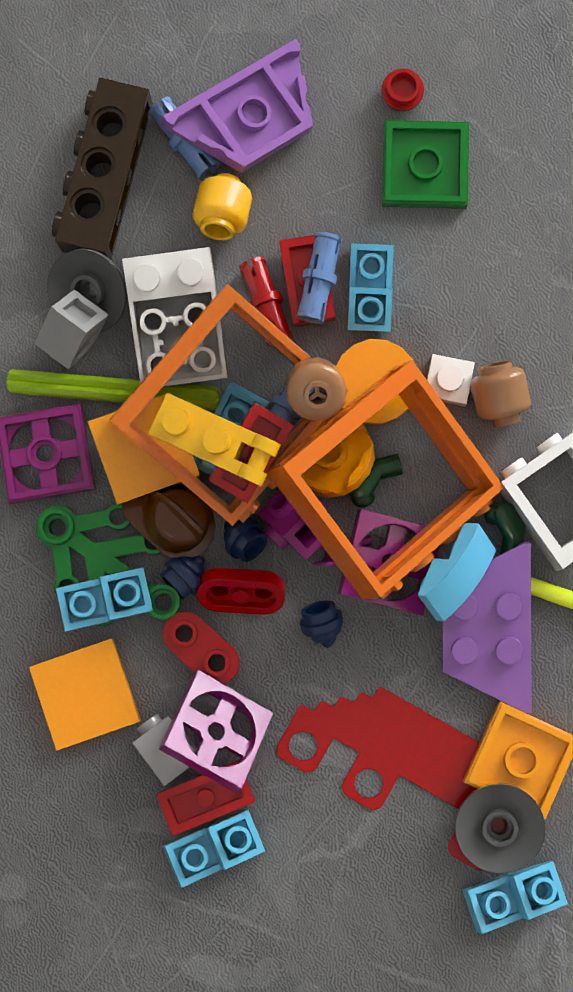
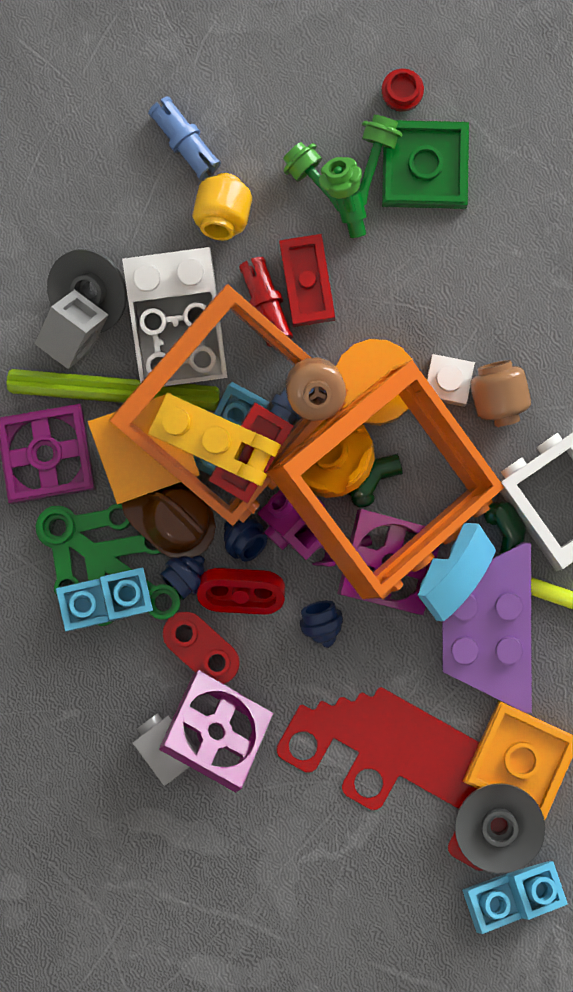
light orange tile [29,638,141,751] -> none
dark brown brick [52,77,153,260] -> none
red plate [156,760,256,836] -> none
medium lavender wing [161,39,313,173] -> none
medium azure slope [162,810,265,888] -> none
medium blue pin [296,232,343,324] -> none
medium azure slope [348,243,394,332] -> none
none -> bright green plant [283,114,403,238]

